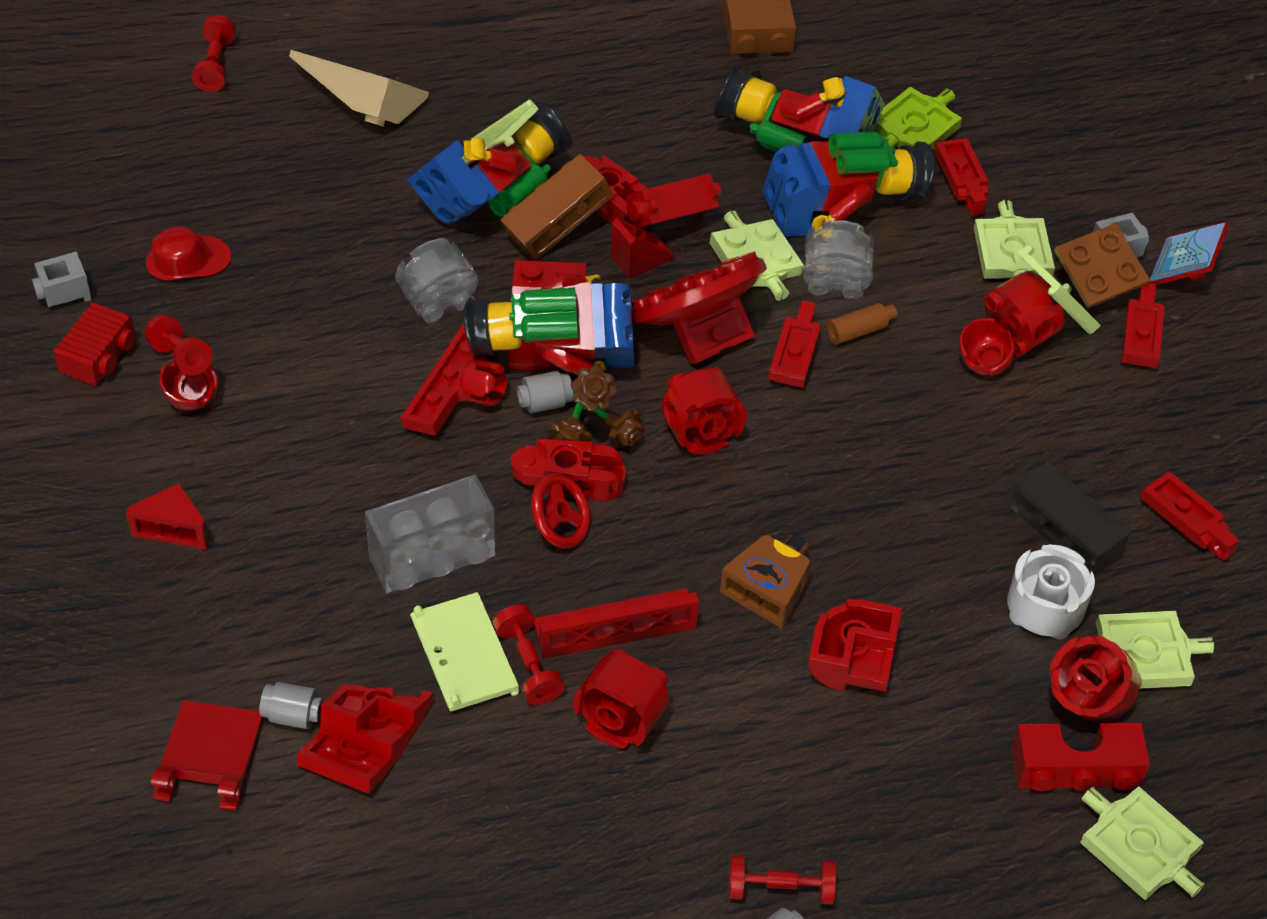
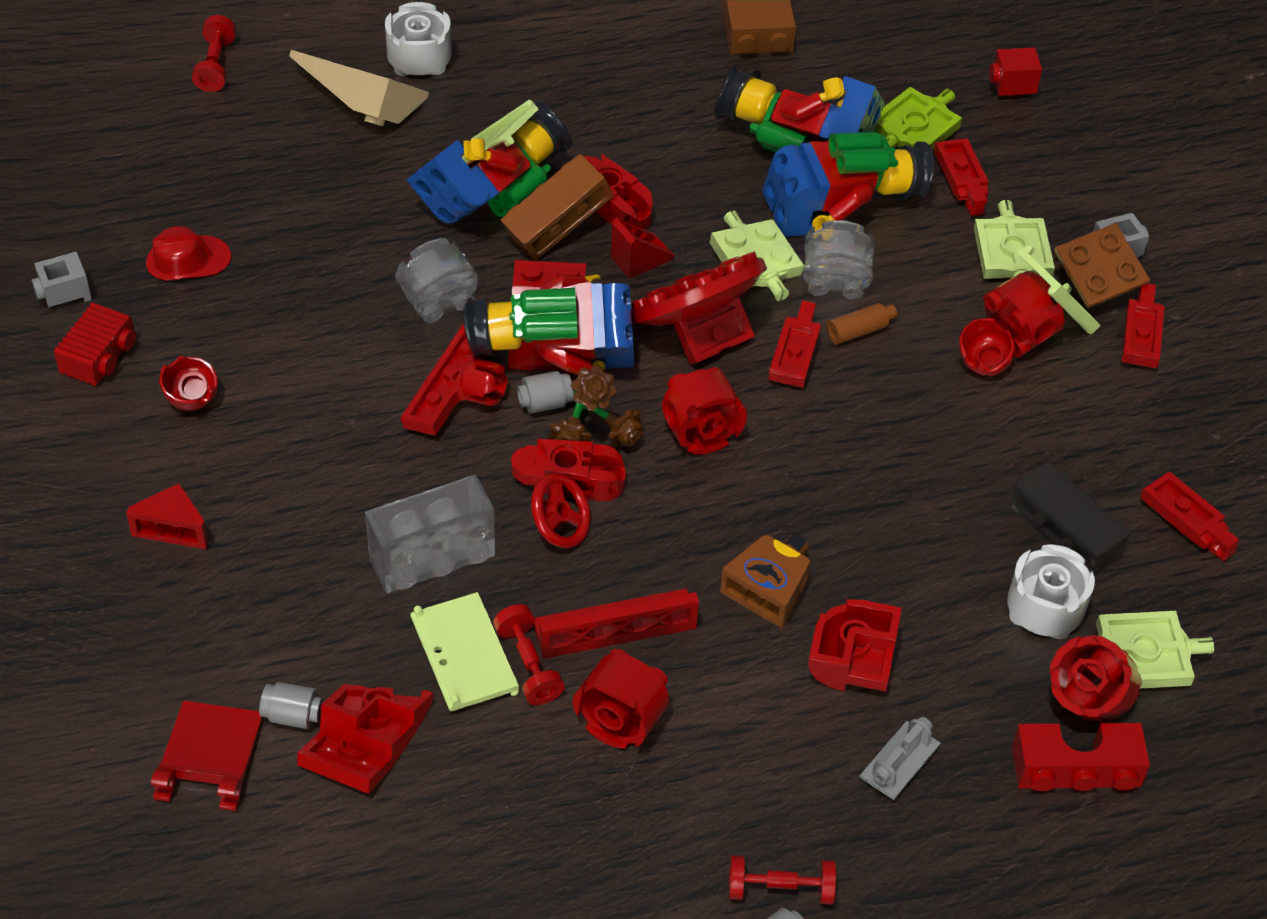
red wheel [145,314,212,376] -> none
red brick [625,173,721,228] -> none
yellowish green plate [1080,786,1205,900] -> none
piece [1149,221,1229,285] -> none
none -> white brick [385,2,452,76]
none -> light grey hinge [860,717,941,800]
none -> red brick [989,48,1042,96]

